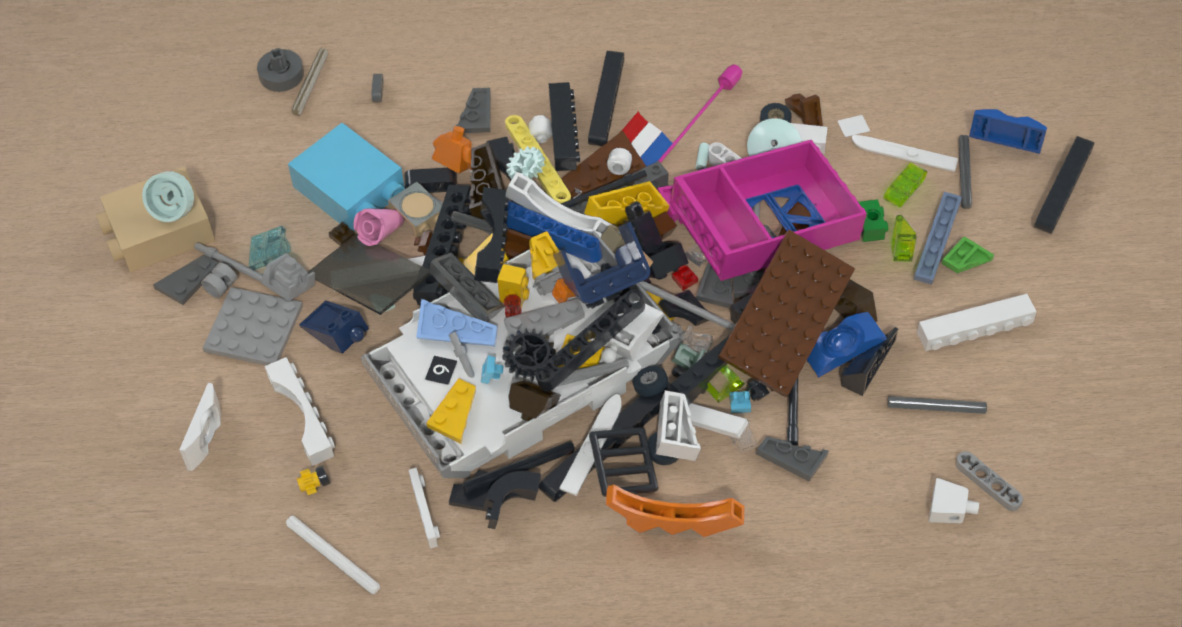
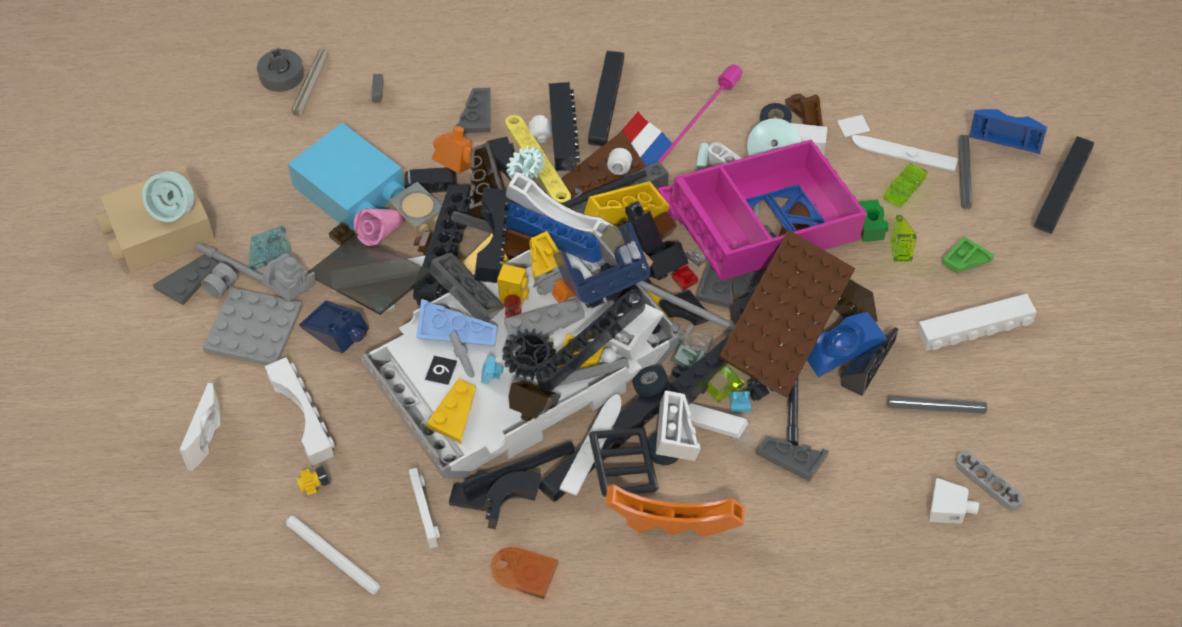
sand blue plate [914,192,962,285] -> none
none -> clear orange tile [491,547,558,599]

